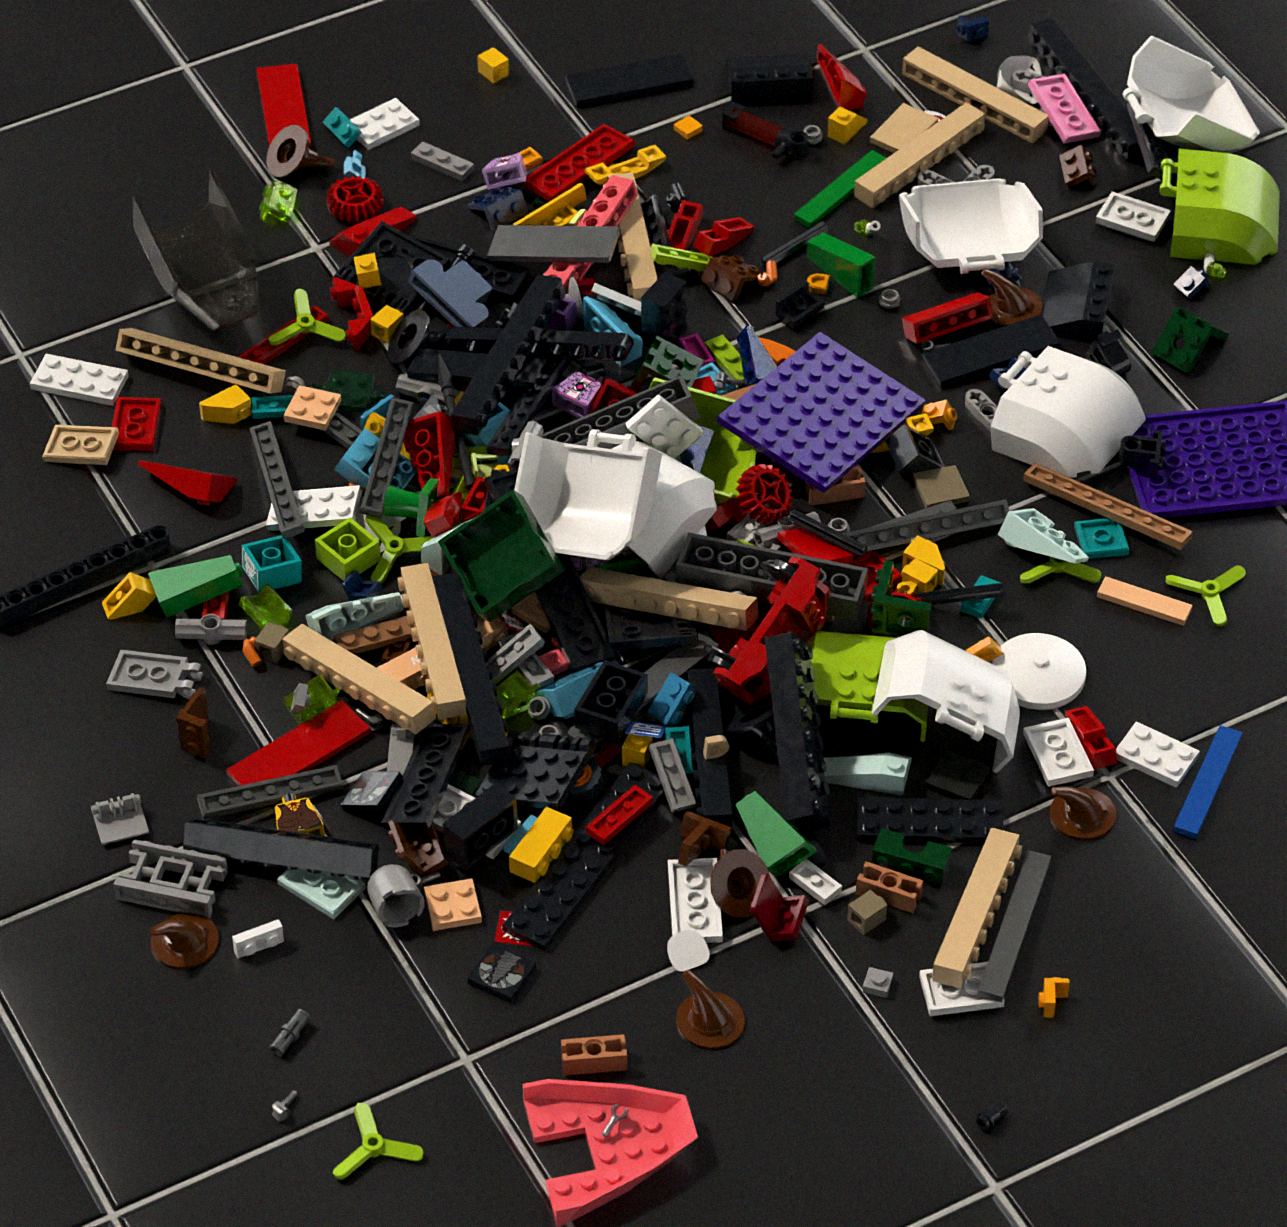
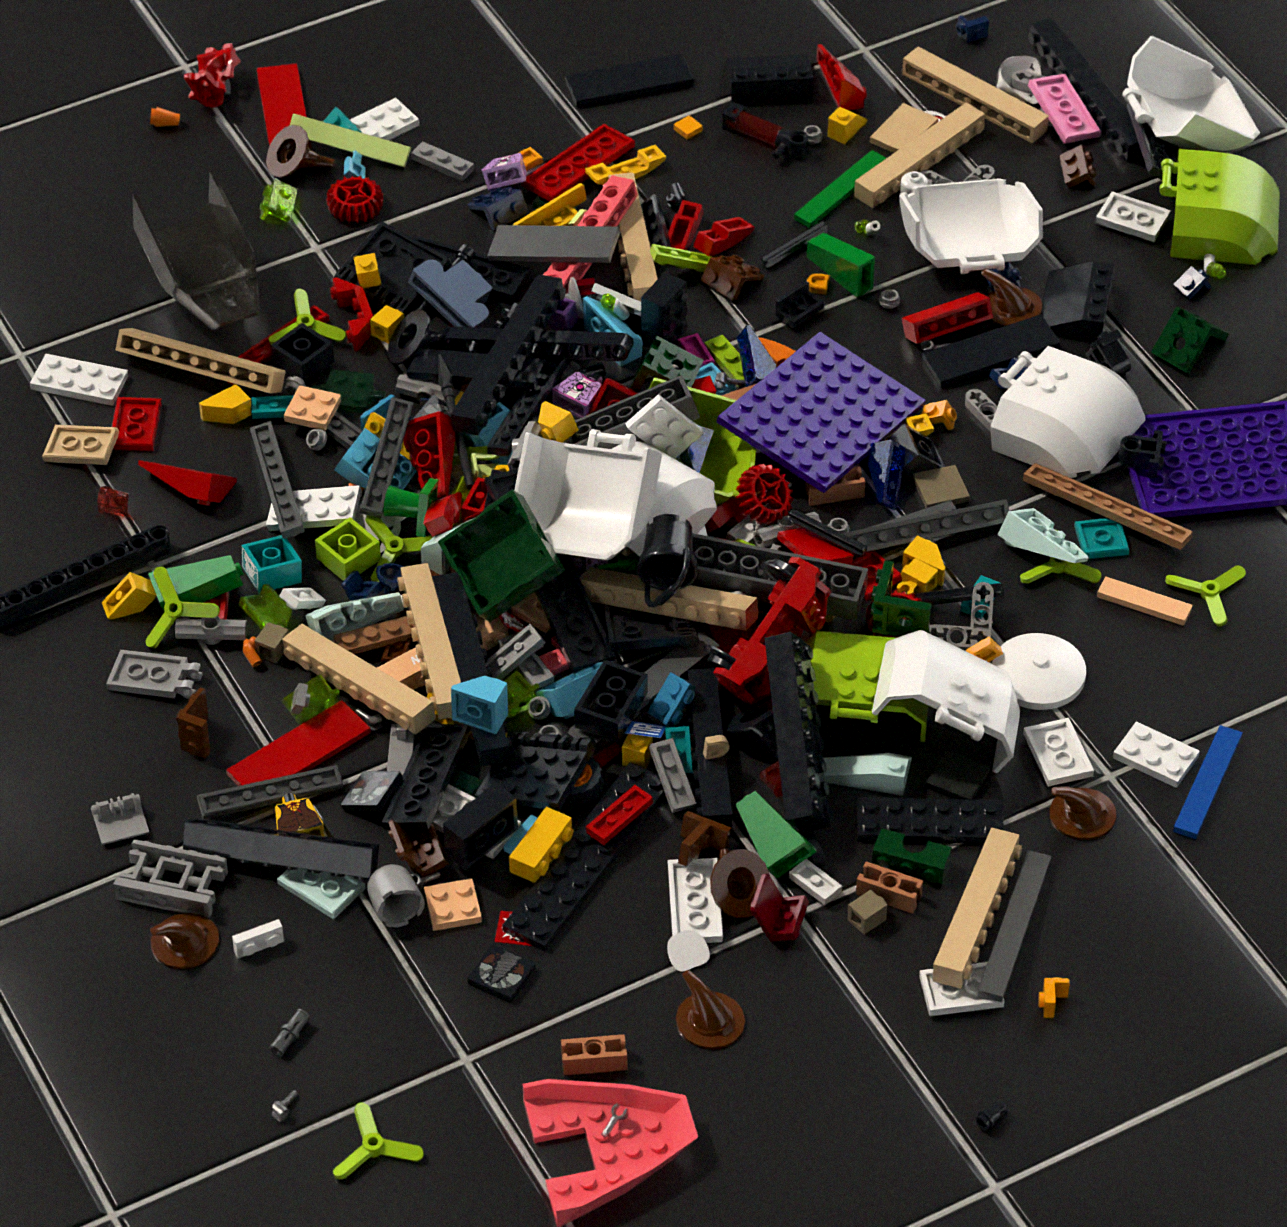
red wedge [329,207,417,256] -> none
yellow brick [478,47,509,83] -> none
orange arm [757,261,778,287] -> none
light grey plate [862,967,893,998] -> none
red slope [1065,706,1117,770] -> none
none -> clear red tile [97,486,129,517]
none -> lime piece [146,567,220,649]
none -> orange cone [150,107,180,127]
none -> red hips [184,43,241,108]
none -> black brick [271,323,335,383]
none -> white plate [279,588,326,610]
none -> yellowish green tile [289,114,411,168]
none -> light grey plate [306,429,327,451]
none -> dark blue piece [376,563,403,594]
none -> medium azure slope [451,676,508,734]
none -> yellow slope [538,401,579,443]
none -> arm [600,293,630,321]
none -> black piece [637,514,698,608]
none -> clear red tile [760,761,783,797]
none -> clear blue slope [868,439,906,510]
none -> white head [900,171,928,195]
none -> light grey beam [929,582,994,649]

